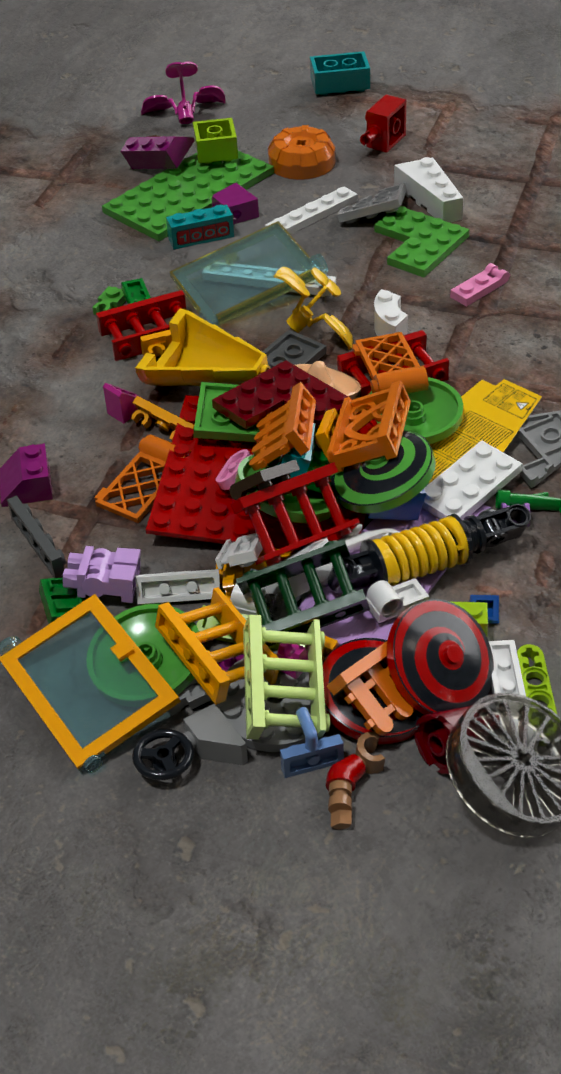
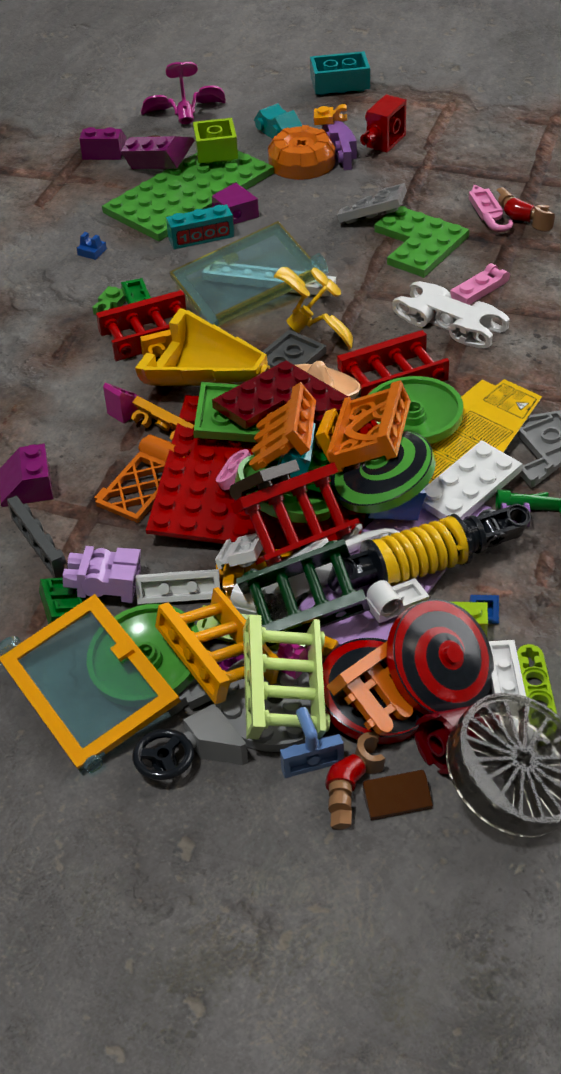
white plate [265,187,358,240] -> none
orange piece [352,332,429,394] -> none
white brick [374,289,408,336] -> none
white wedge [394,157,463,223] -> none
none -> blue tile [77,232,107,260]
none -> magenta slope [79,127,127,160]
none -> teal brick [254,103,302,138]
none -> light orange plate [314,104,347,125]
none -> medium lavender slope [322,121,357,170]
none -> reddish brown slope [363,770,433,820]
none -> white piece [393,281,509,348]
none -> bright pink plate [469,185,513,232]
none -> piece [497,187,555,231]

